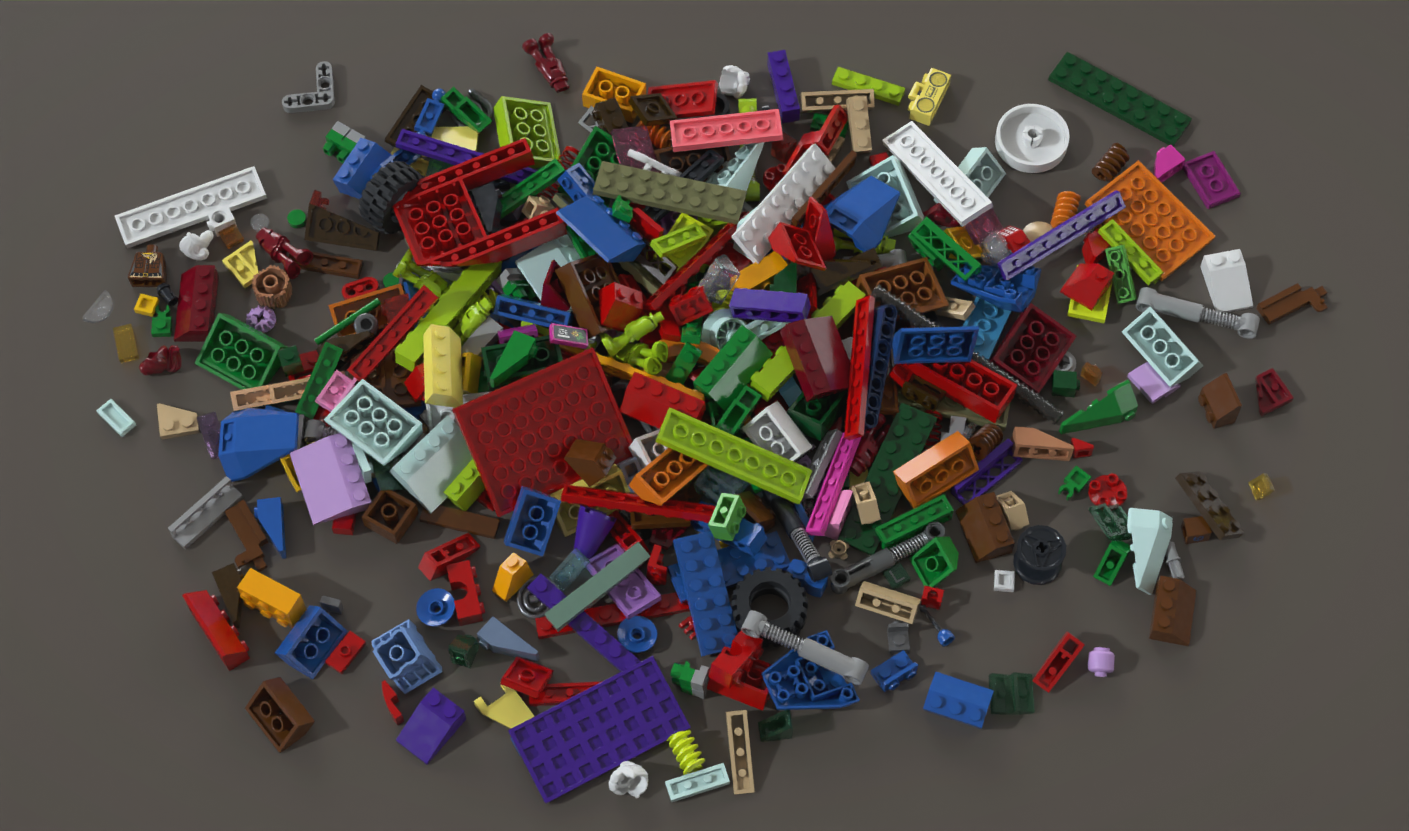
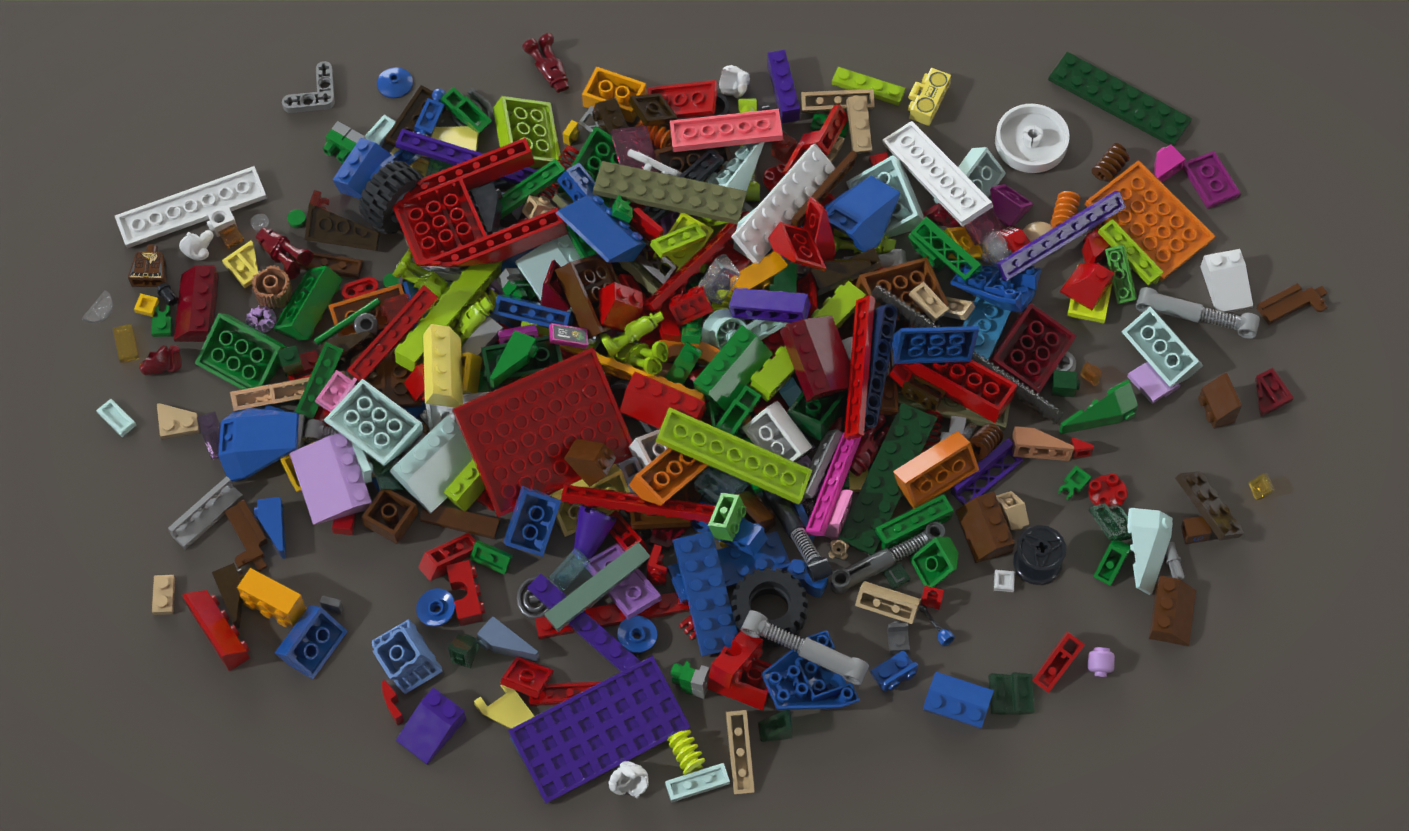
reddish brown slope [245,677,315,753] -> none
red plate [325,631,367,674] -> none
light orange slope [492,552,534,602] -> none
tan slope [851,481,881,524] -> none
none -> tan plate [152,575,175,615]
none -> green slope [272,266,343,341]
none -> light aqua tile [365,115,396,146]
none -> blue dish [377,67,413,98]
none -> green plate [470,540,513,575]
none -> yellow plate [563,120,580,146]
none -> tan plate [909,282,949,322]
none -> magenta slope [990,184,1034,226]

